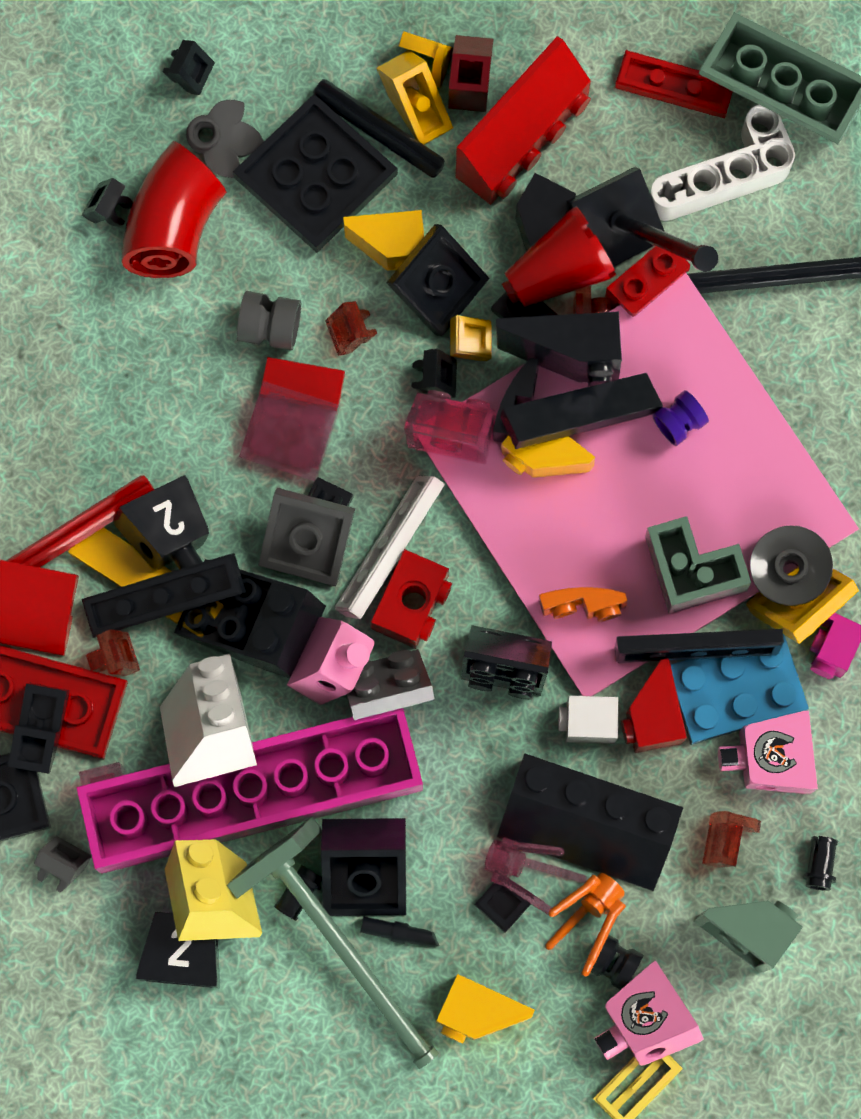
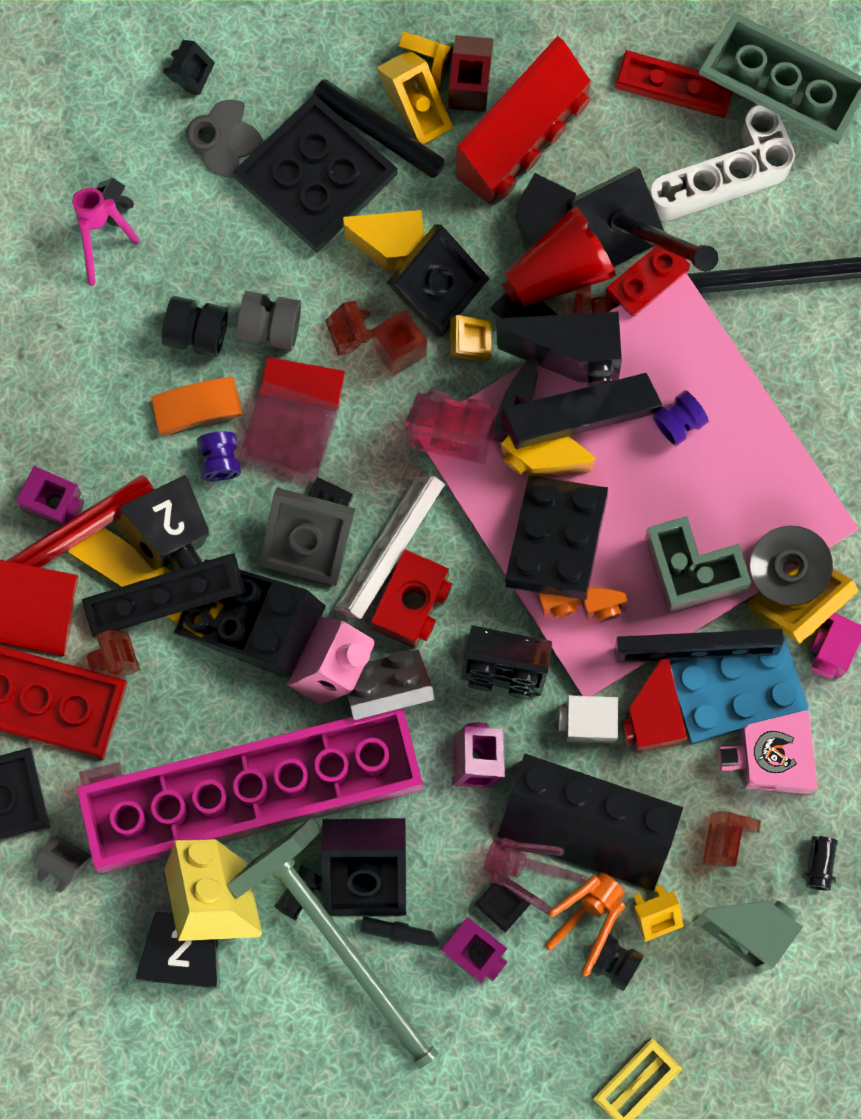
black slope [8,683,70,774] -> none
red brick [121,141,227,278] -> none
white slope [160,654,257,787] -> none
black tile [411,348,457,399] -> none
yellow slope [436,974,535,1044] -> none
bright pink torso [594,961,704,1065] -> none
none -> magenta brick [16,466,84,526]
none -> dark pink plant [72,188,140,286]
none -> orange slope [151,377,243,436]
none -> black wheel [162,295,229,357]
none -> dark purple wheel [196,431,241,482]
none -> clear red brick [372,309,427,376]
none -> magenta brick [441,917,508,984]
none -> magenta brick [452,722,505,788]
none -> black plate [505,476,608,600]
none -> yellow tile [634,885,684,942]

